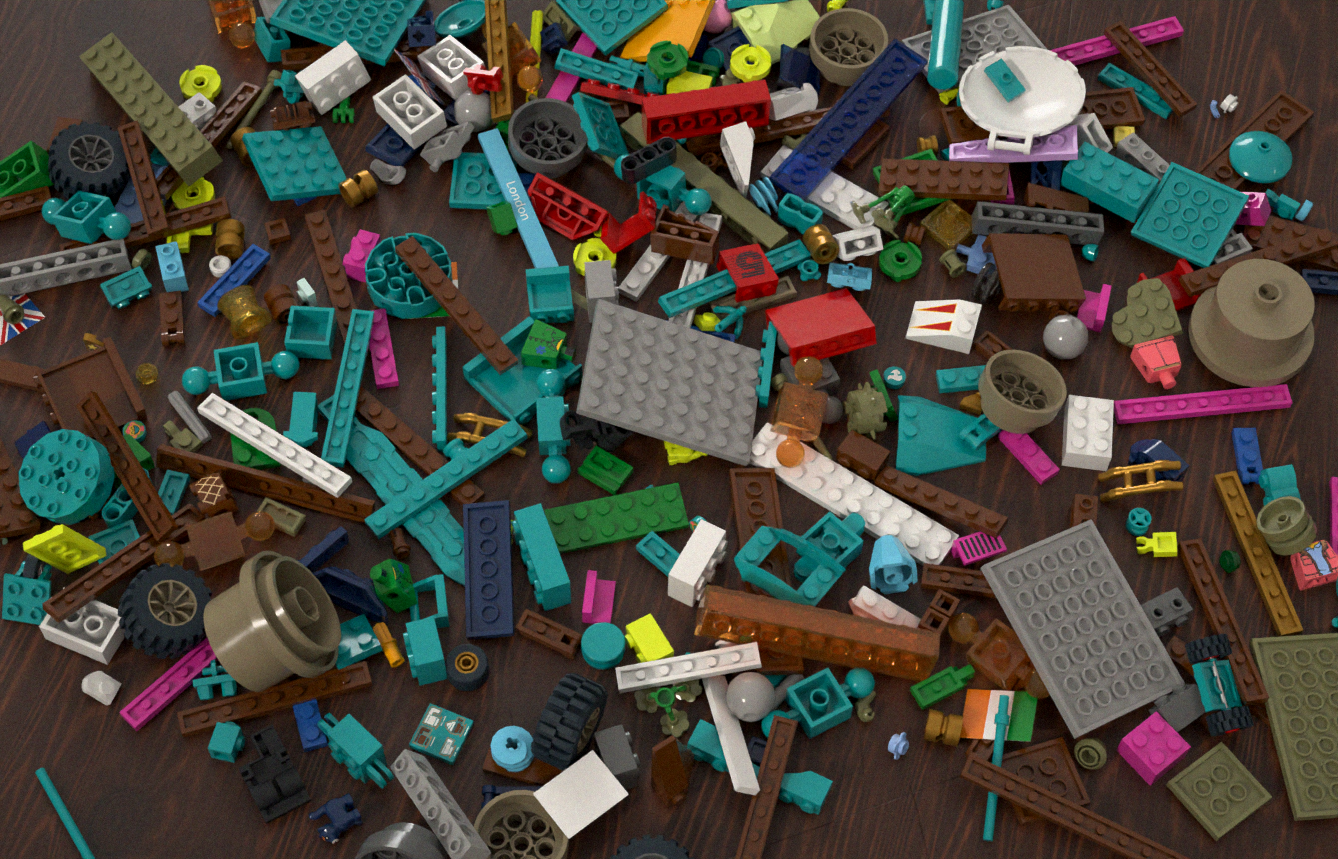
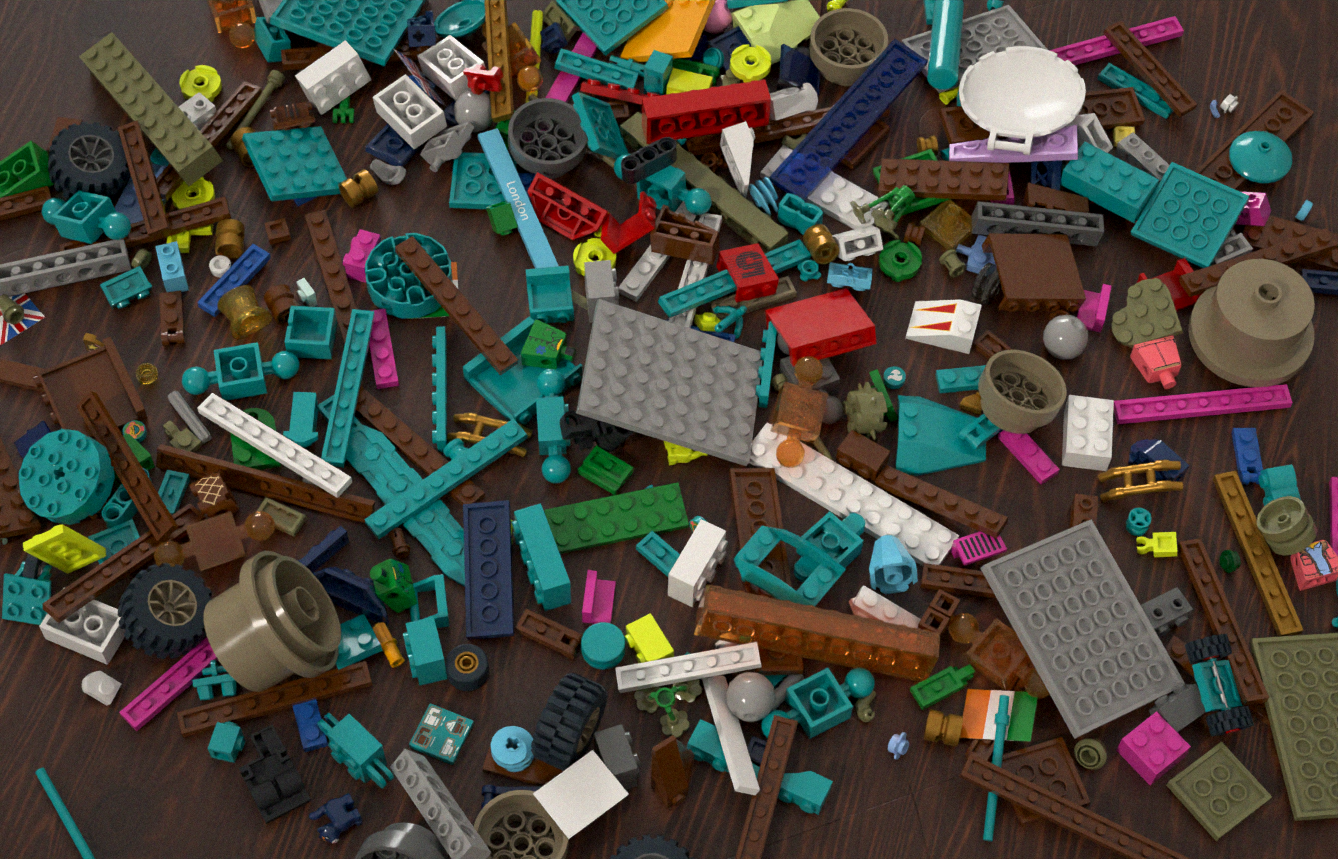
teal hips [274,70,304,104] -> none
green plate [647,41,688,80] -> none
teal plate [984,58,1026,103] -> none
teal hinge [1082,243,1099,261] -> none
teal plate [1265,189,1300,221] -> none

